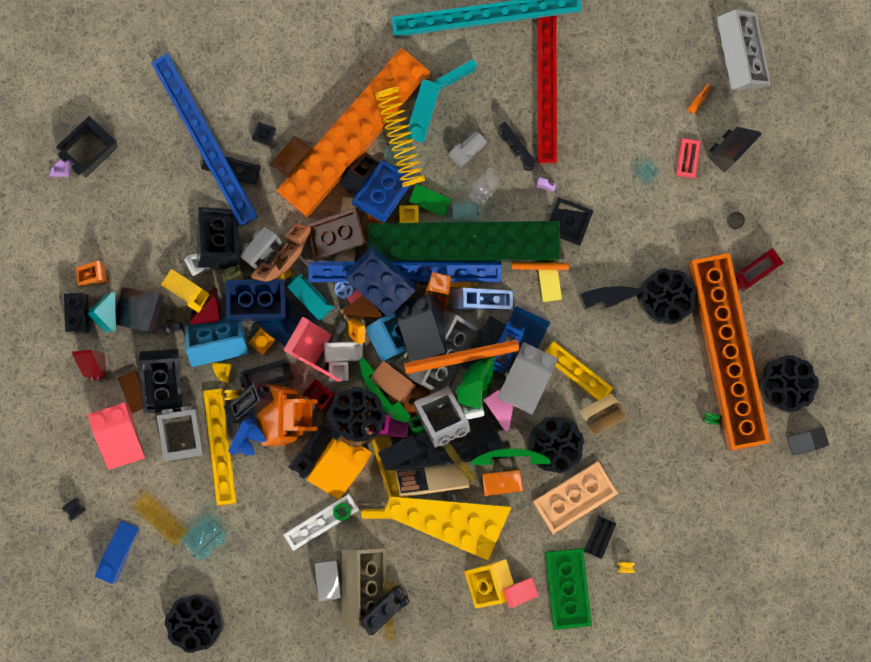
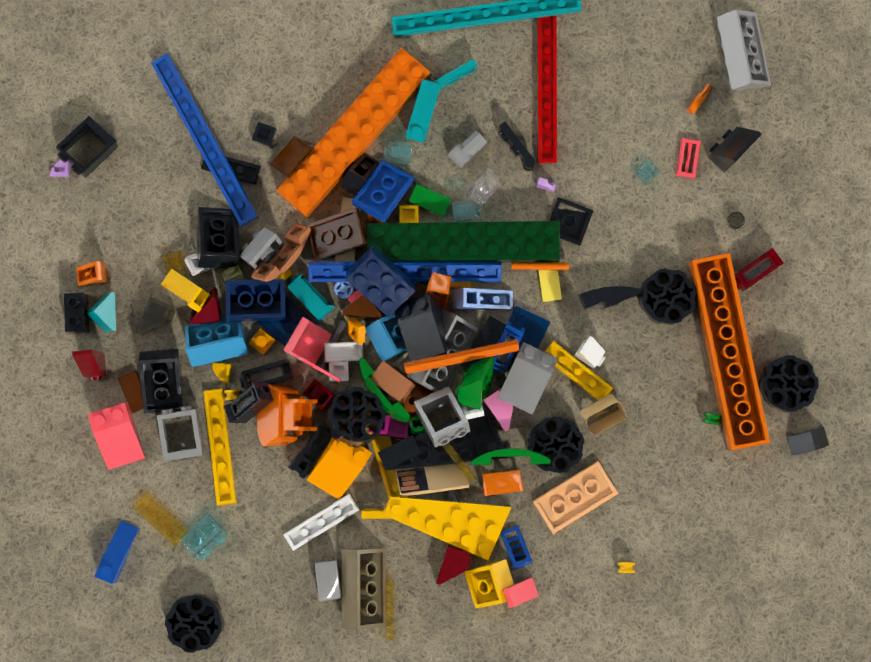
black wheel [61,497,87,521] -> none
black tile [115,287,164,333] -> none
black tile [164,322,184,335] -> none
blue tile [228,416,266,456] -> none
green bush [333,503,351,521] -> none
black plate [359,585,410,636] -> none
yellow piece [375,87,426,187] -> none
green tile [545,548,592,630] -> none
black tile [584,516,617,559] -> none
none -> clear yellow tile [162,250,187,274]
none -> dark red slope [436,545,473,585]
none -> blue slope [500,525,532,570]
none -> white slope [574,336,606,368]

